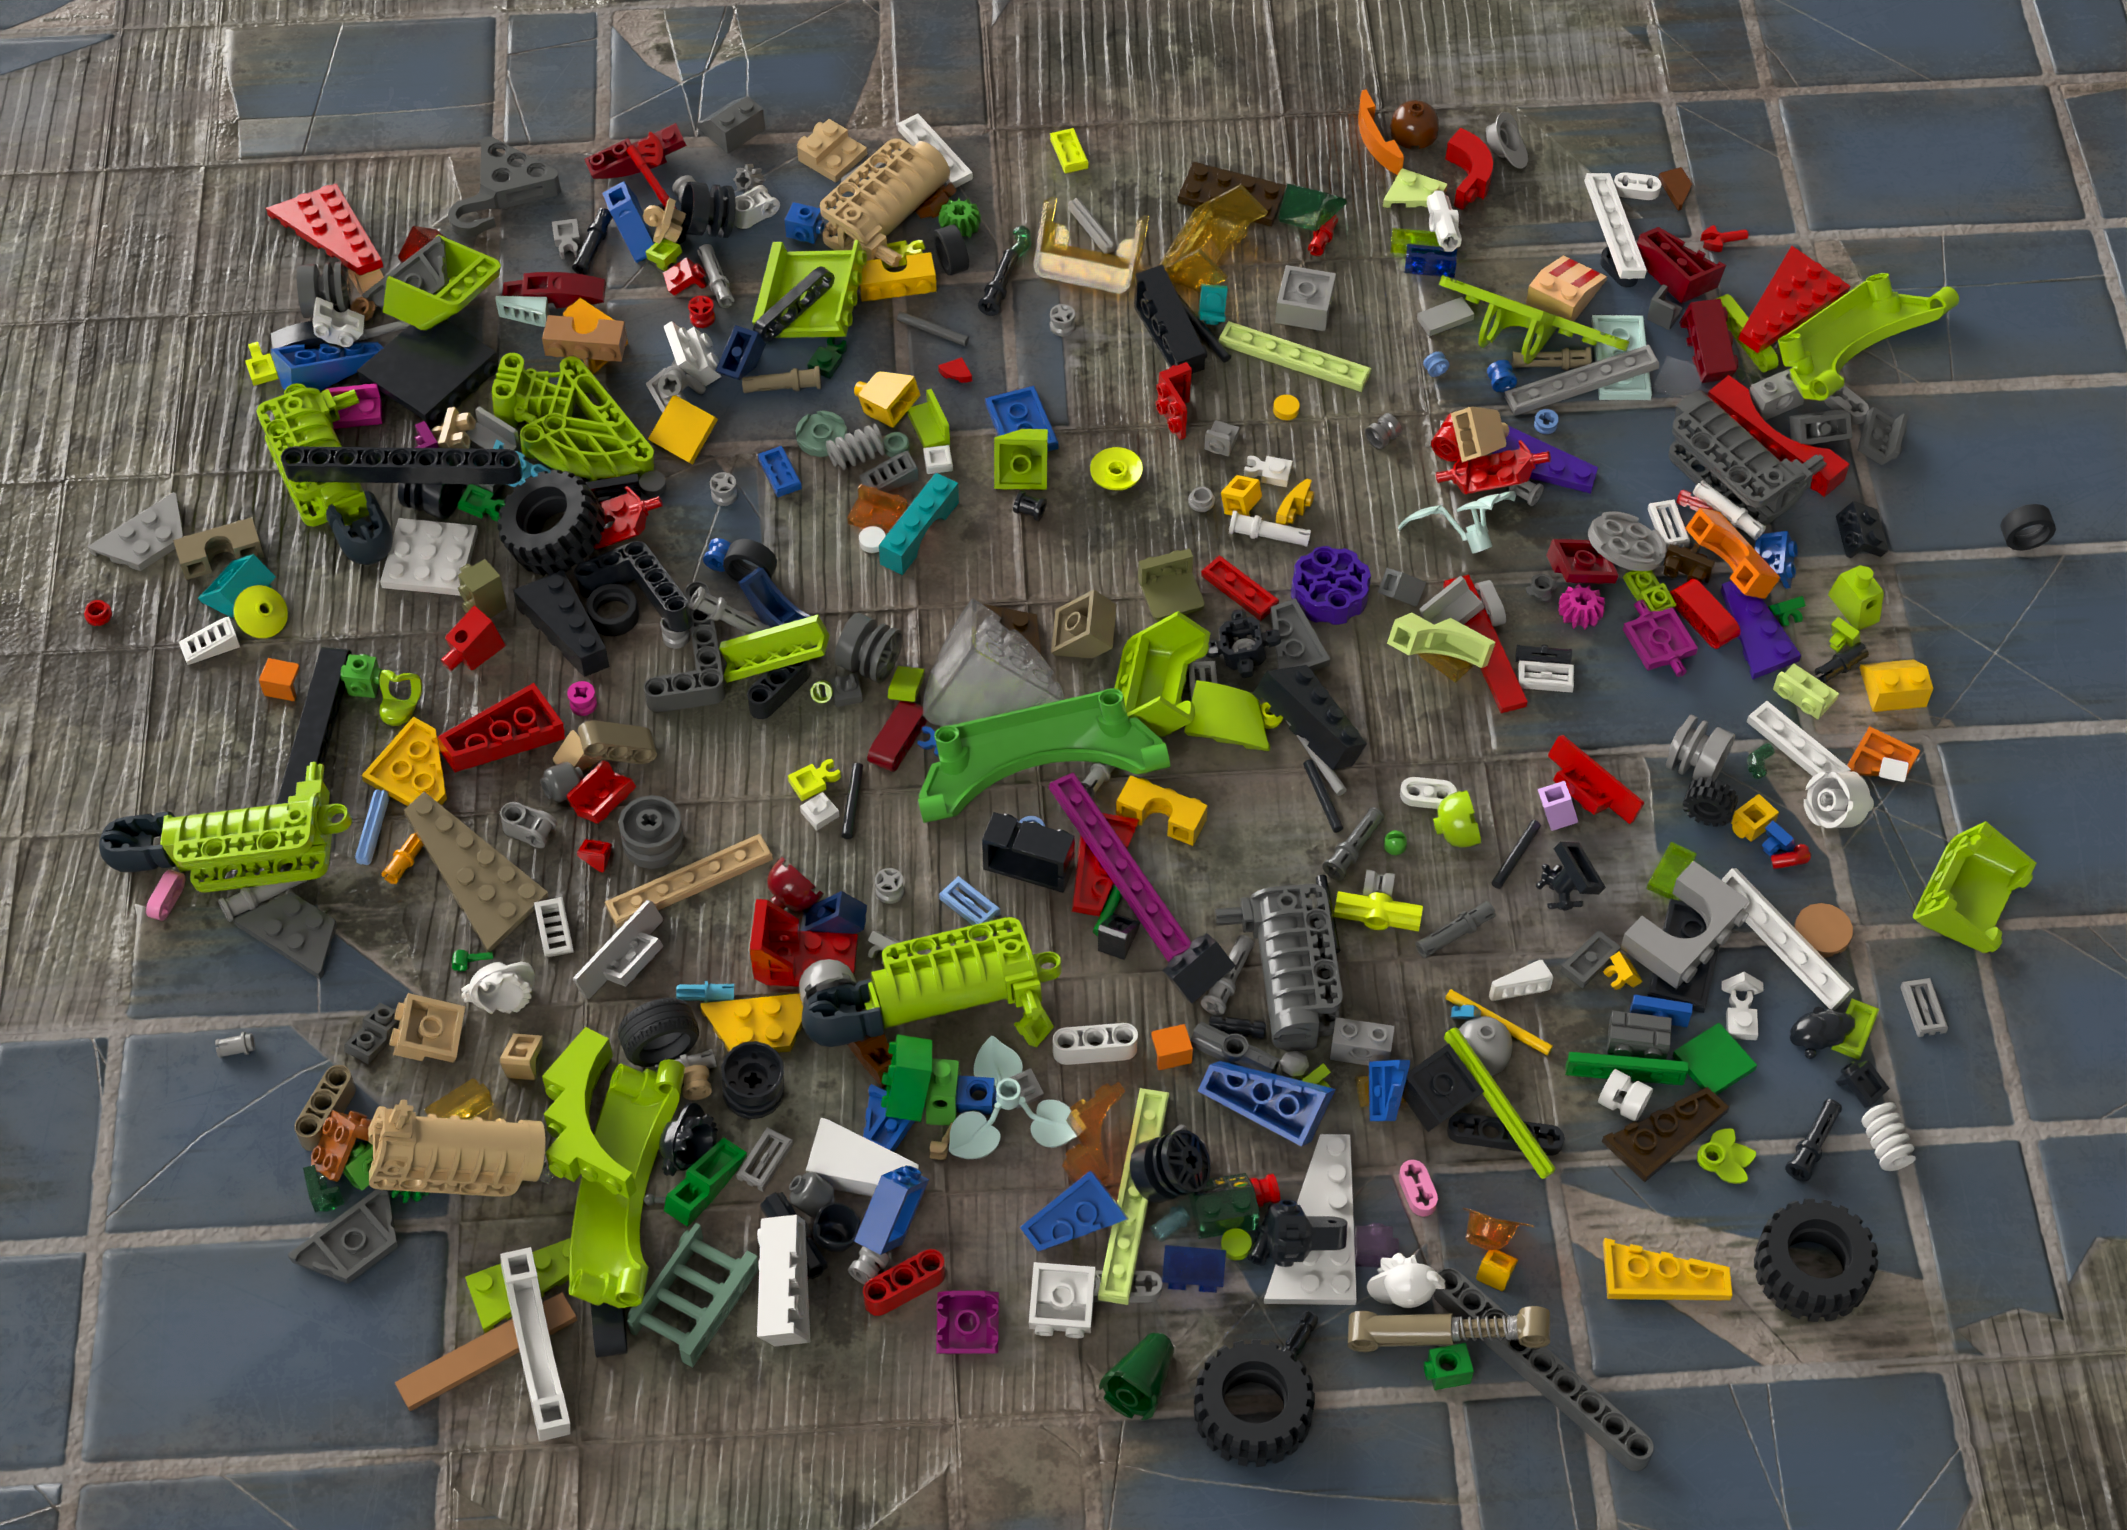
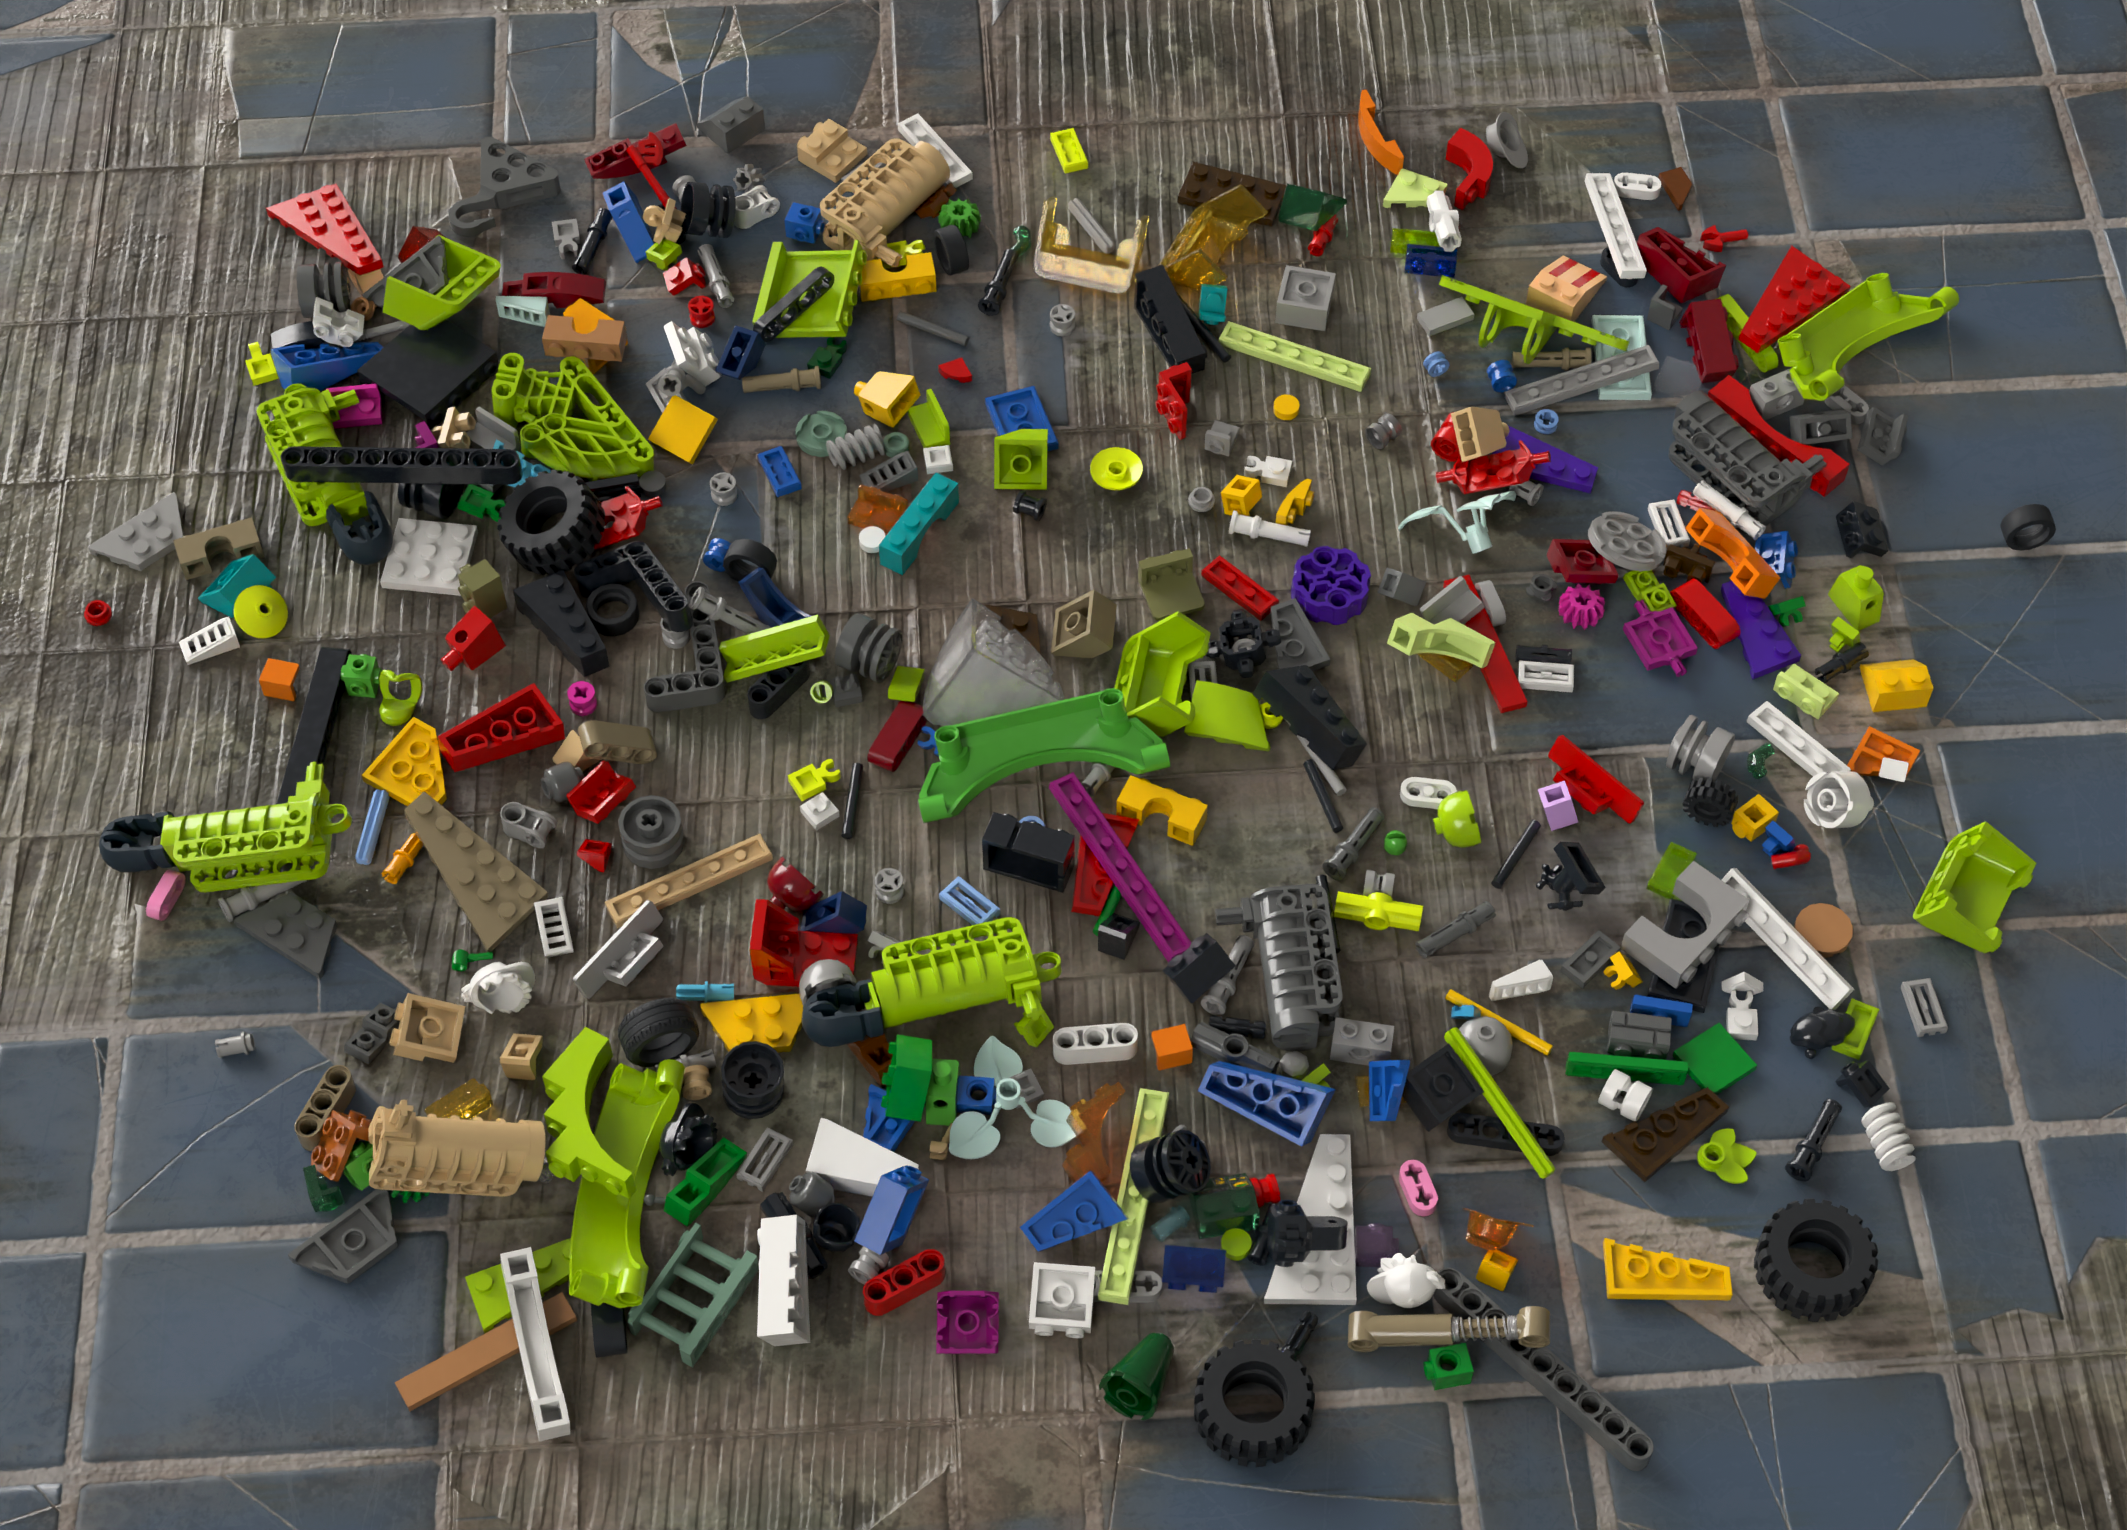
reddish brown cylinder [1390,100,1439,149] -> none

